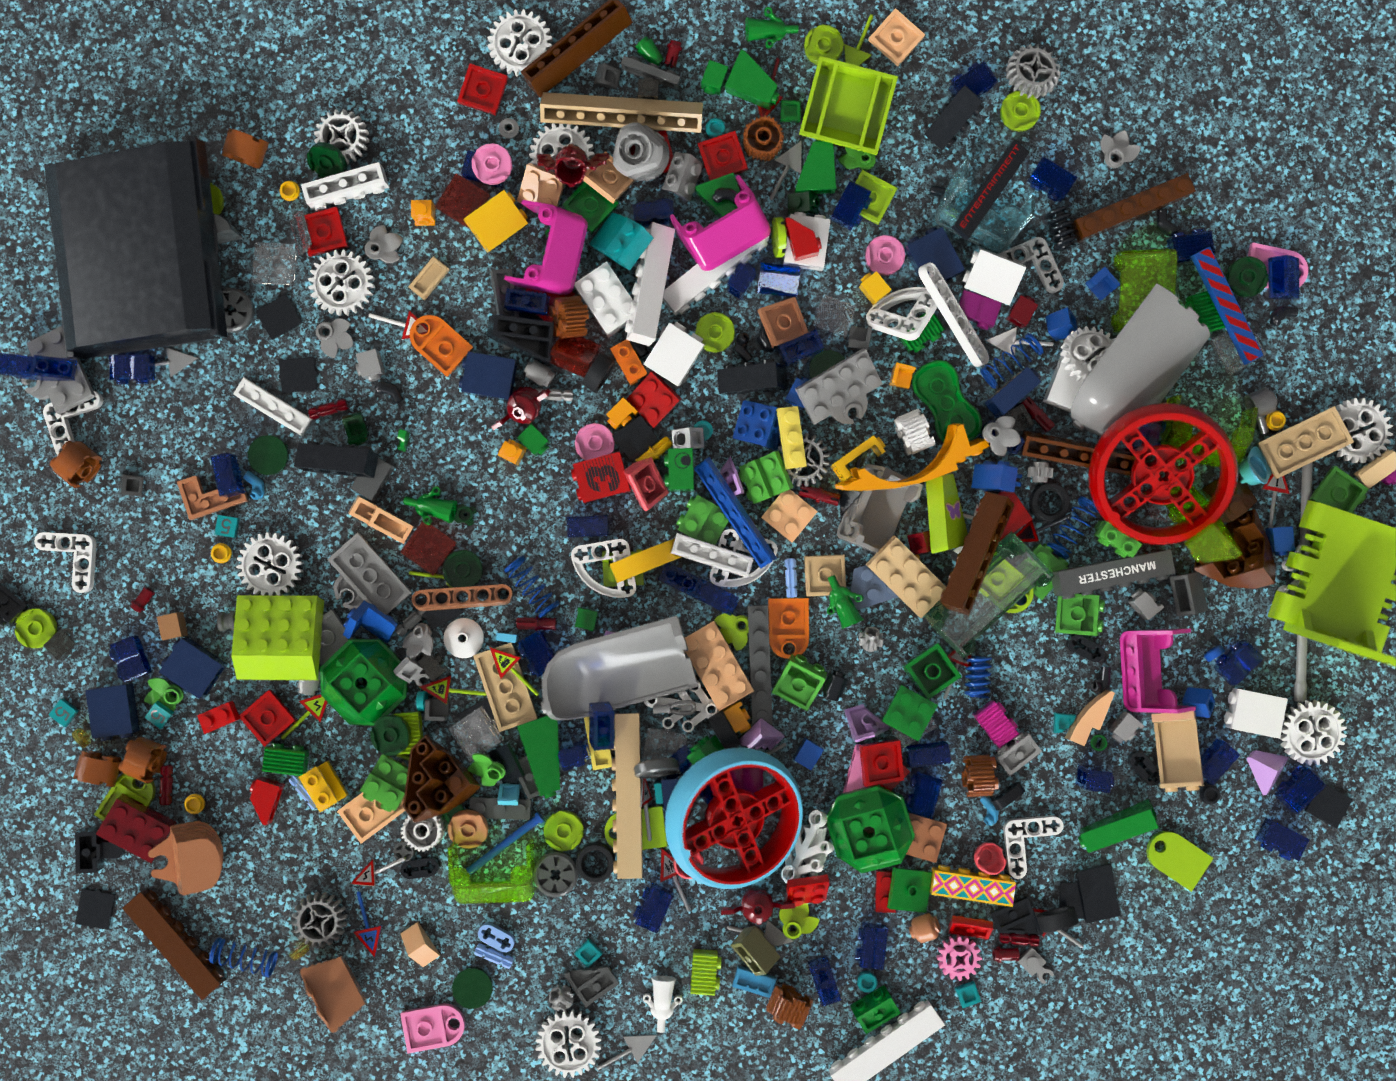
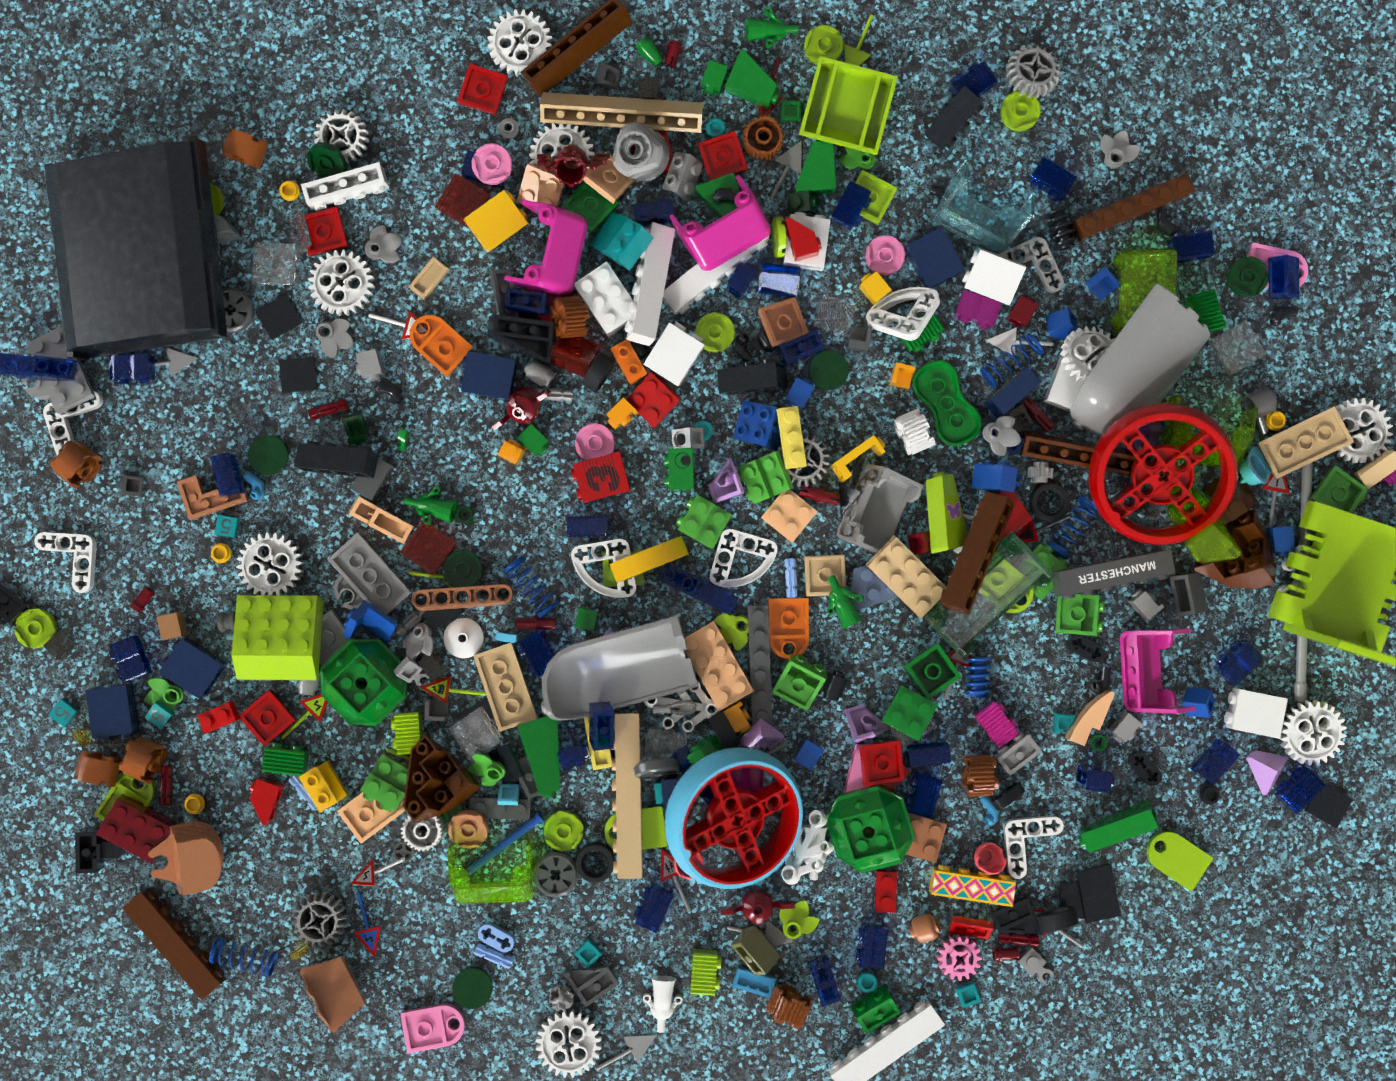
black piece [75,888,116,930] -> none
white tile [233,377,313,436] -> none
dark green tile [371,715,412,756] -> none
black beam [400,856,440,879] -> none
light nougat slope [401,922,440,967] -> none
light orange brick [411,200,435,226] -> none
teal tile [416,691,428,711] -> none
piece [490,647,539,696] -> none
black piece [612,415,659,462] -> none
dark grey plate [621,56,681,91] -> none
coral slope [623,457,669,511] -> none
yellow axle [635,436,673,462] -> none
light grey piece [640,779,652,841] -> none
white tile [671,533,754,578] -> none
blue tile [694,457,777,568] -> none
red plate [785,874,829,907] -> none
light grey plate [795,348,883,425] -> none
light orange slope [835,423,990,491] -> none
light grey gear [859,627,884,652] -> none
light nougat plate [868,8,925,67] -> none
green plate [887,867,932,913] -> none
white beam [919,262,989,367] -> none
black tile [951,139,1029,240] -> none
bright green plate [1094,521,1142,559] -> none
tan panel [1151,711,1204,792] -> none
blue tile [1190,247,1263,365] -> none
blue tile [1204,645,1225,662] -> none
clear blue brick [1255,818,1310,861] -> none

